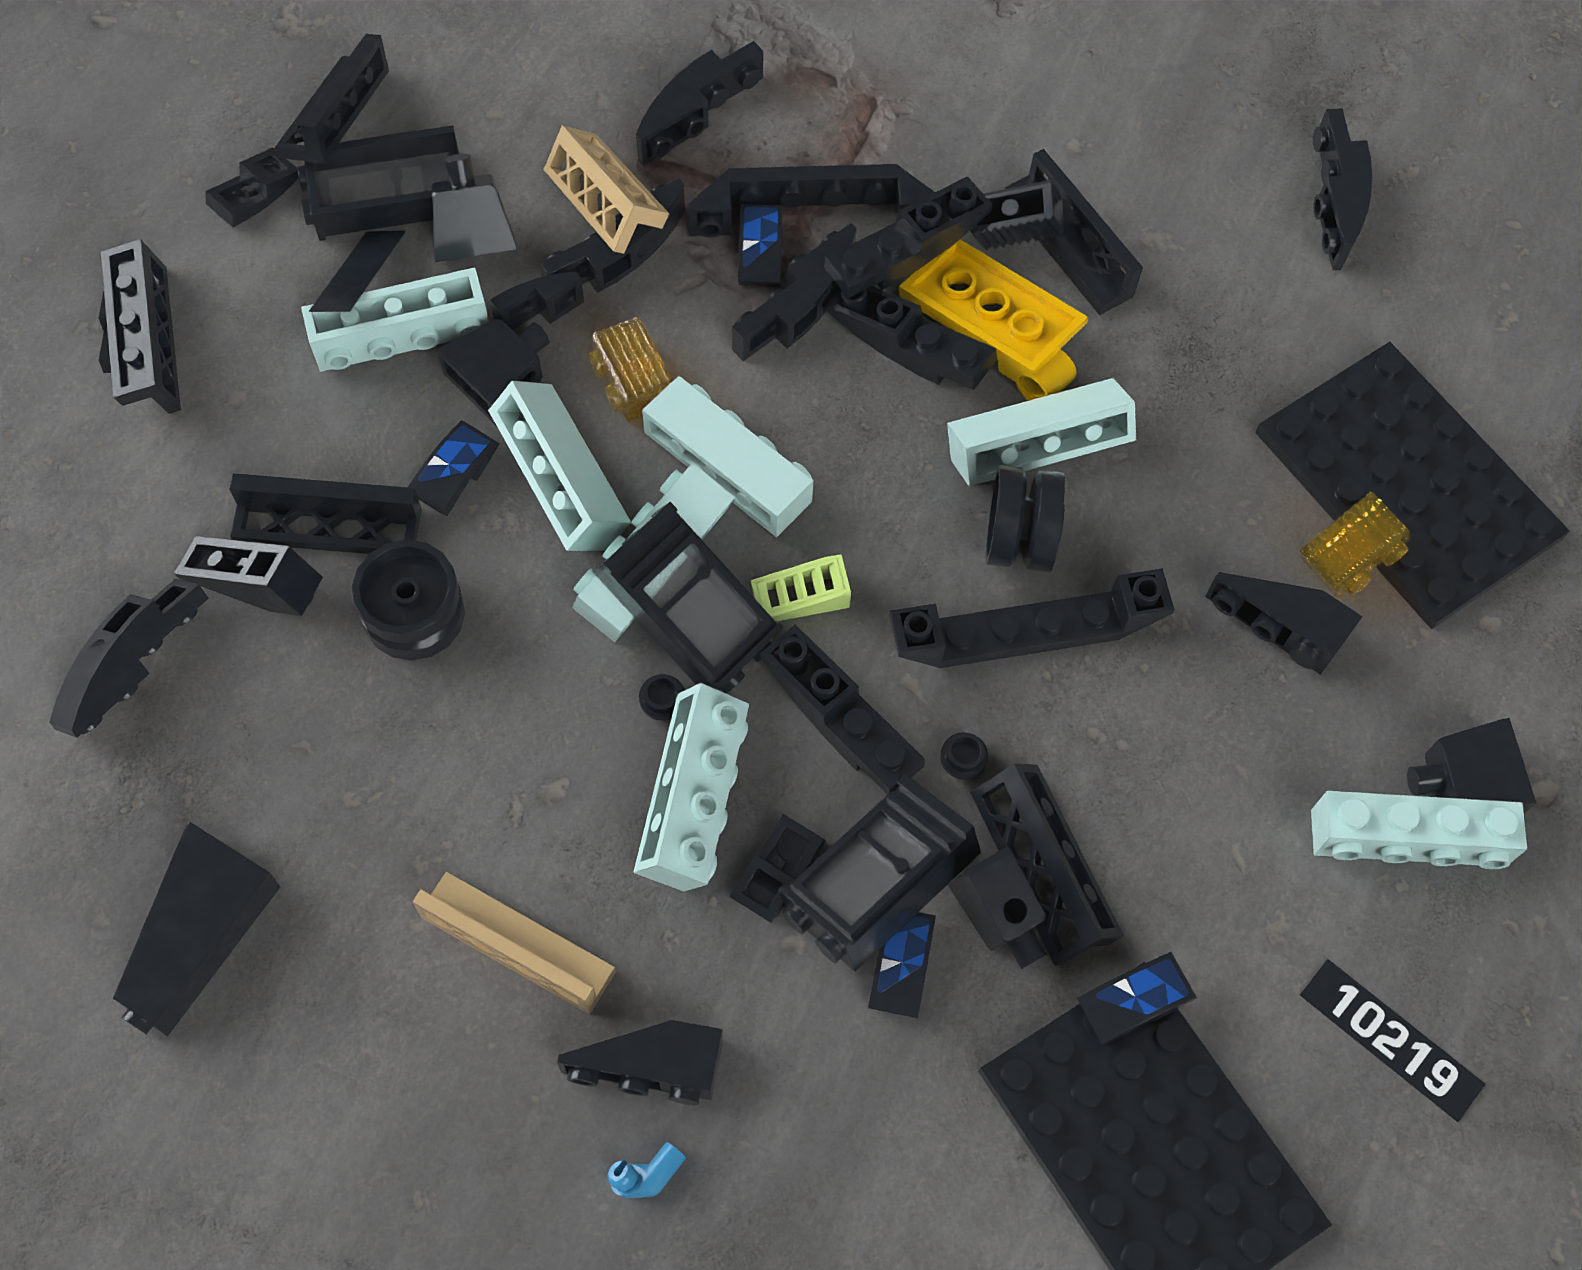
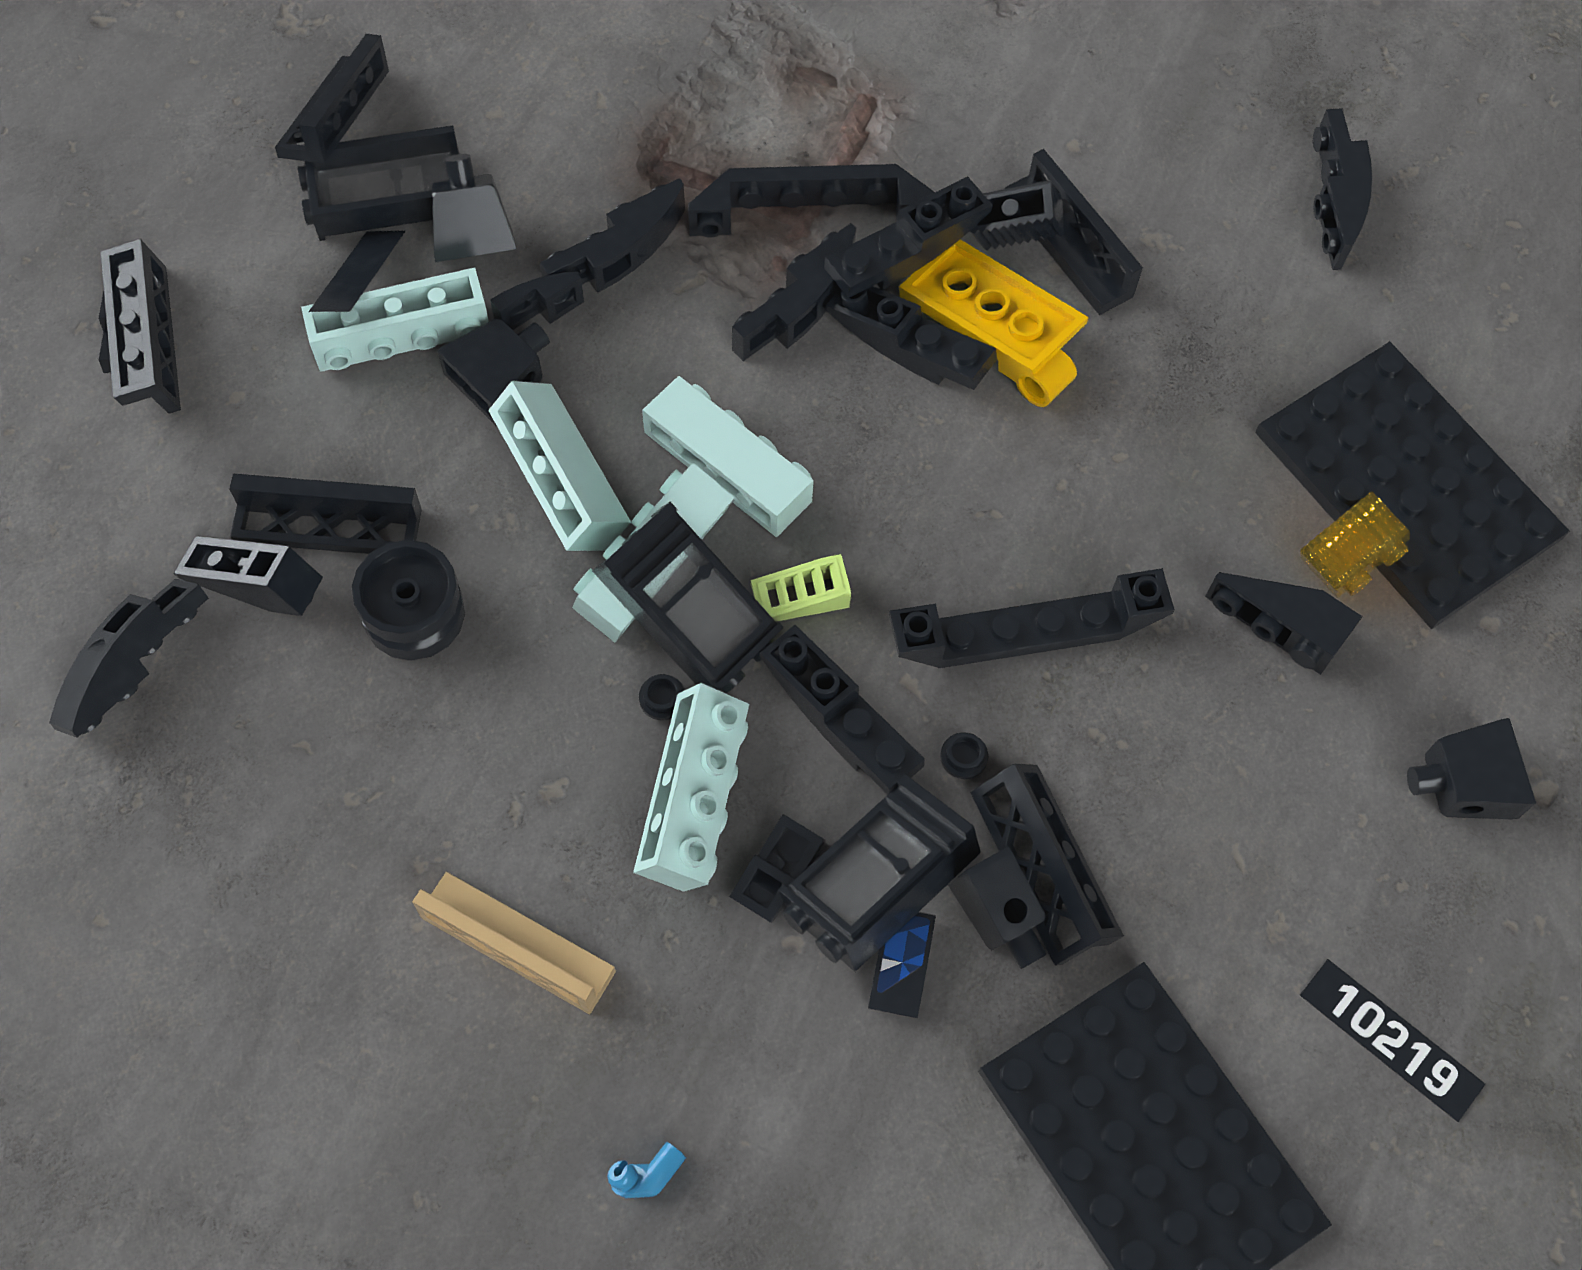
black slope [113,822,280,1037] -> none
black slope [205,147,299,227] -> none
slope [408,420,500,516] -> none
tan fence [544,125,669,254] -> none
black slope [557,1020,723,1105] -> none
clear yellow brick [588,316,673,422] -> none
black slope [636,41,764,166] -> none
slope [738,204,782,286] -> none
light aqua brick [947,378,1136,486] -> none
black wheel [986,465,1065,572] -> none
slope [1077,952,1197,1045] -> none
light aqua brick [1311,791,1527,869] -> none

